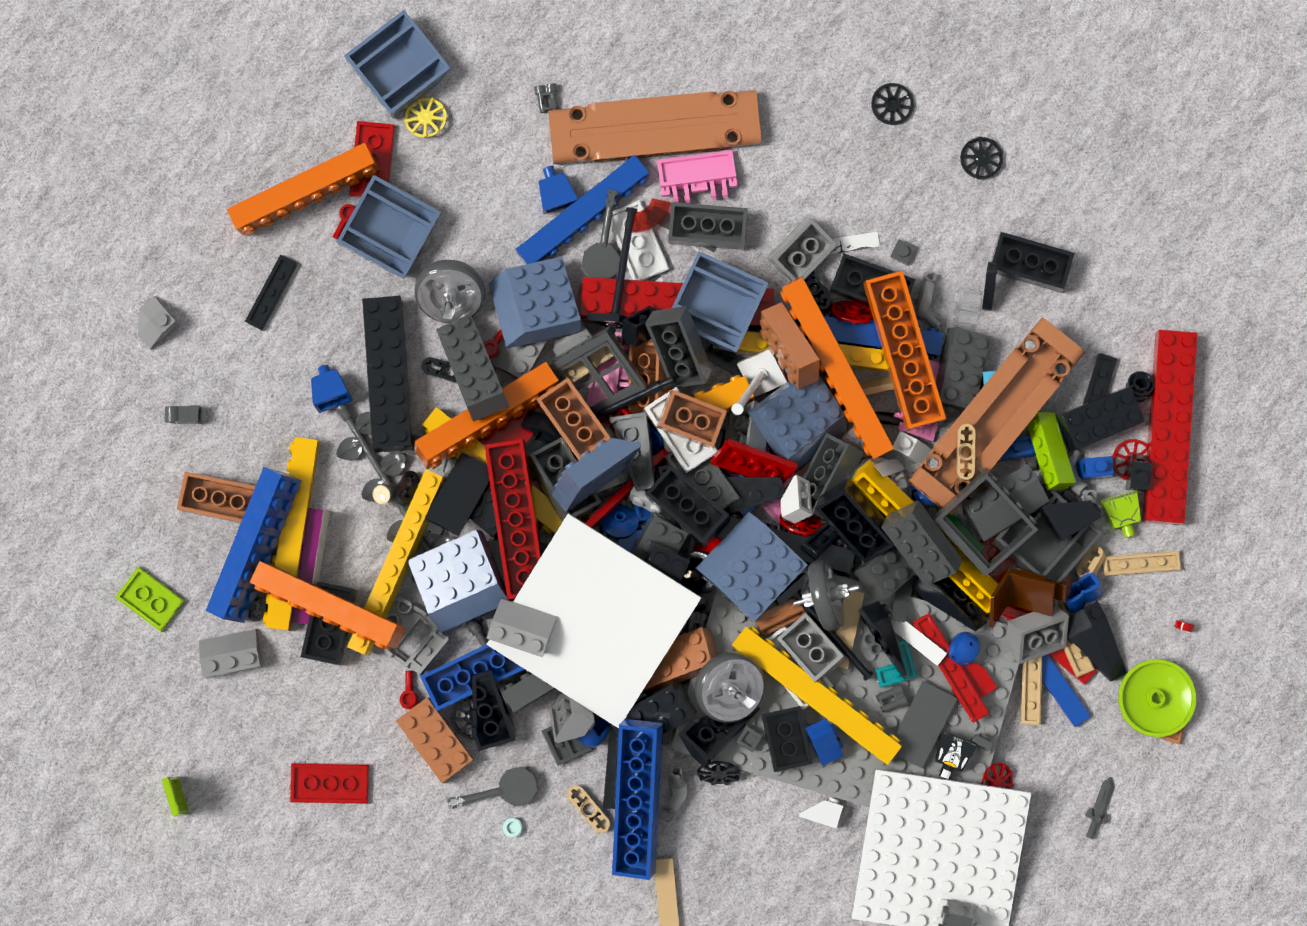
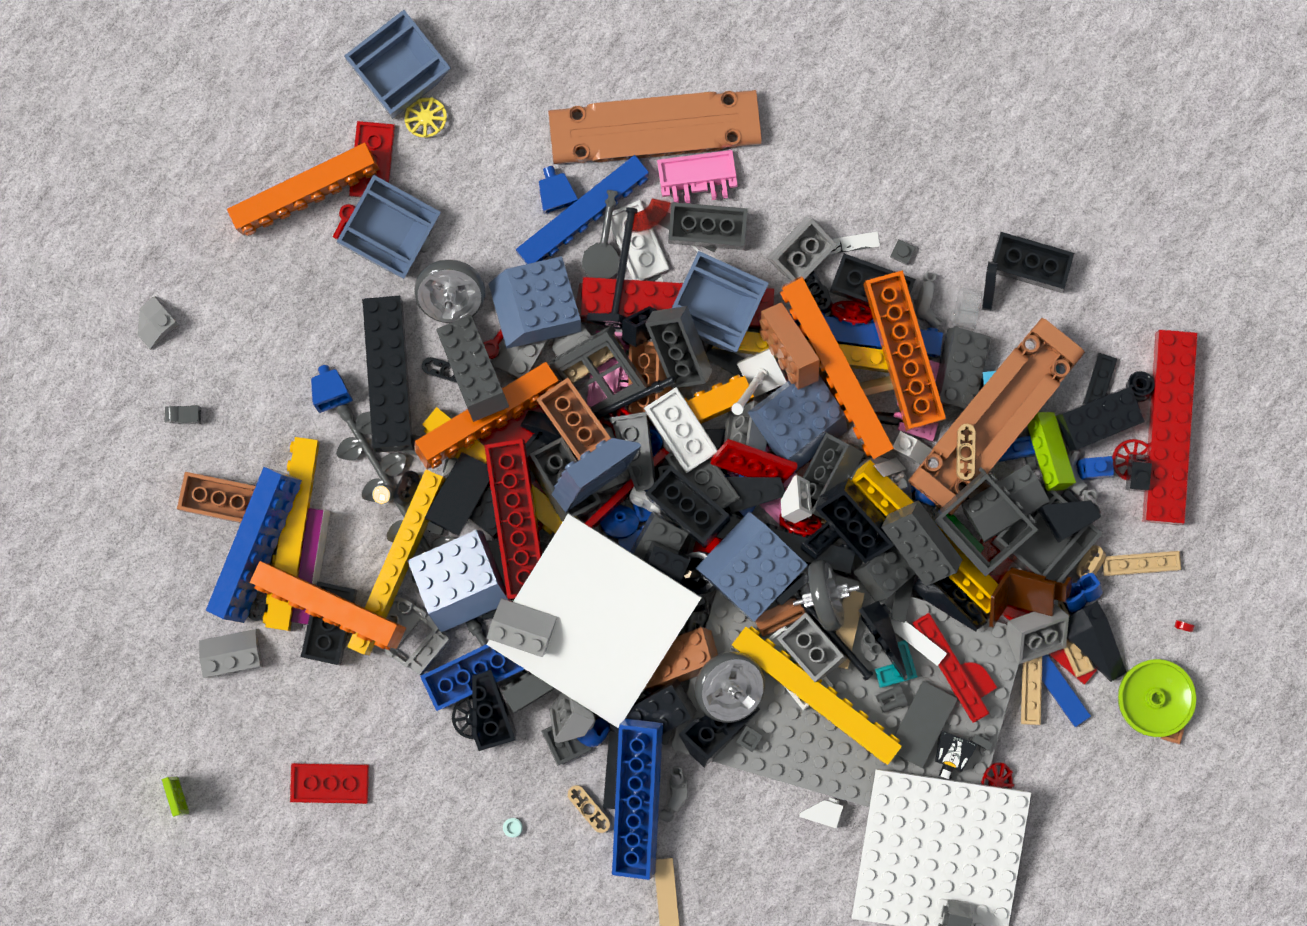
lime tile [115,567,185,632] -> none
black tile [245,255,298,331] -> none
nougat brick [396,698,474,783] -> none
red plate [399,671,419,710] -> none
dark grey piece [447,766,539,809] -> none
dark grey piece [534,83,558,113] -> none
nougat brick [656,390,727,448] -> none
black wheel [697,761,741,786] -> none
black brick [761,706,813,772] -> none
blue brick [805,718,844,766] -> none
black wheel [871,83,914,125] -> none
blue helmet [949,632,981,665] -> none
black wheel [960,137,1003,179] -> none
dark grey sword [1085,777,1114,839] -> none
lime torso [1099,490,1141,538] -> none

